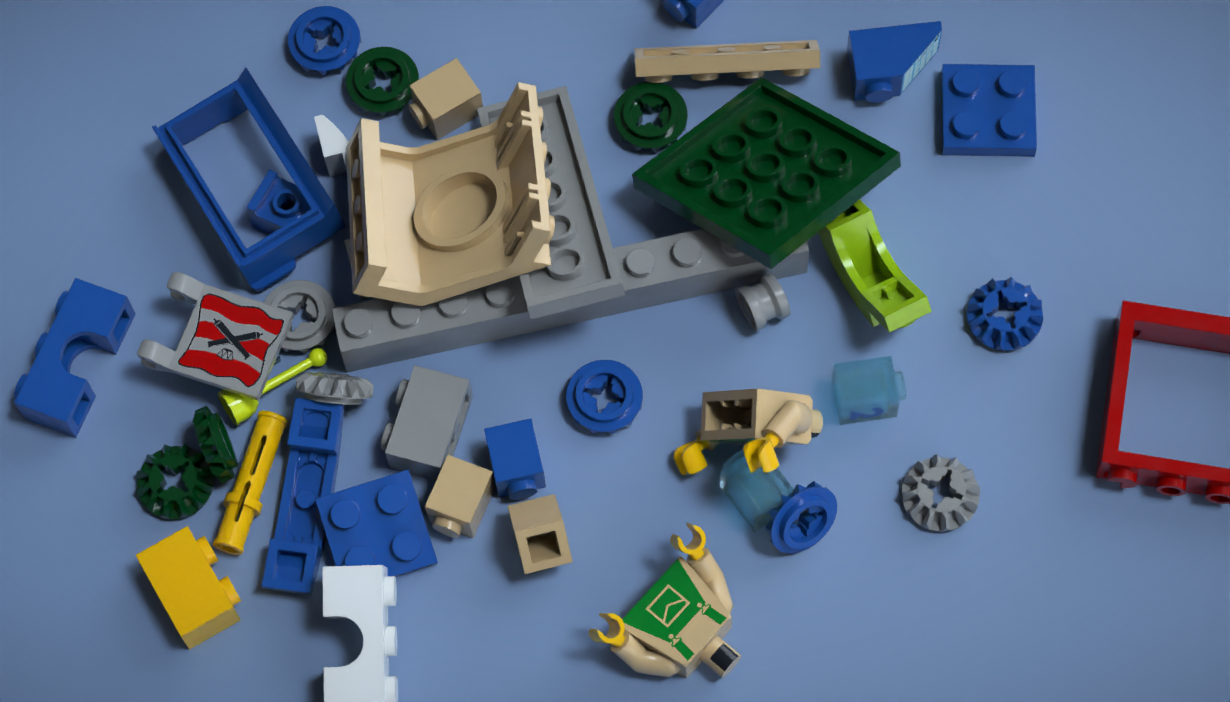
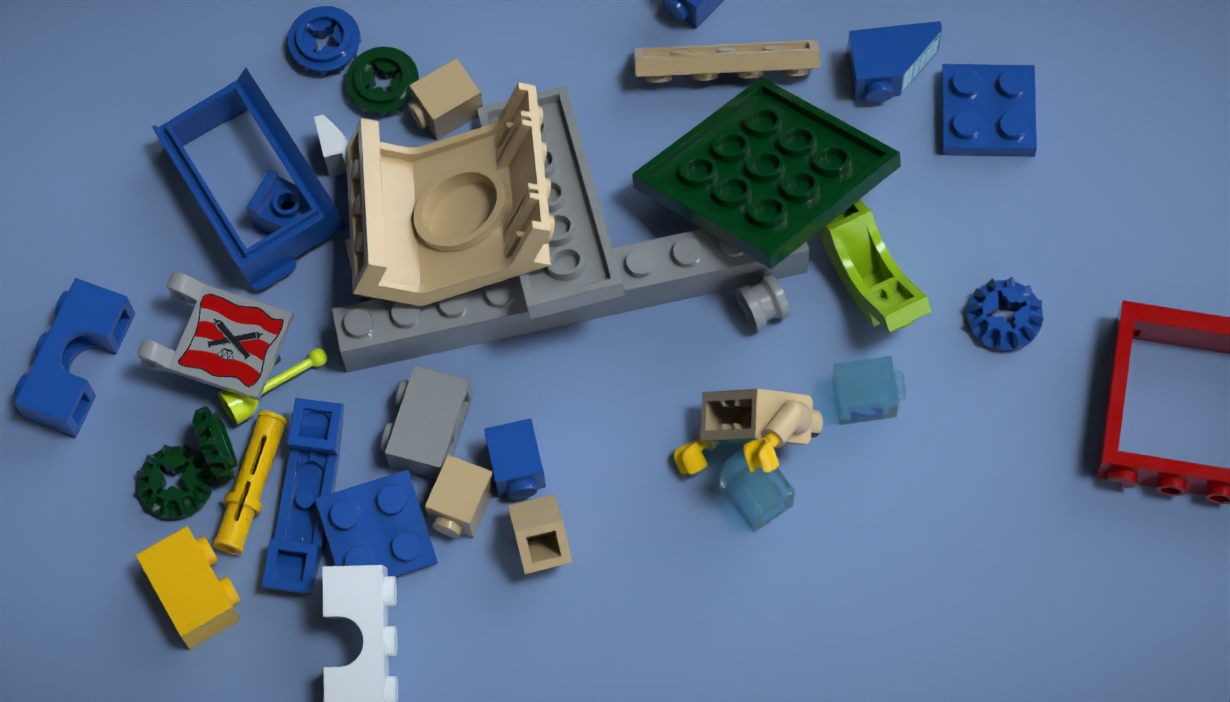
light grey gear [264,280,336,354] -> none
light grey gear [296,371,374,405] -> none
blue gear [566,360,643,434] -> none
torso [588,523,741,678] -> none
dark green gear [614,82,688,152] -> none
blue gear [765,481,837,553] -> none
light grey gear [901,454,980,532] -> none

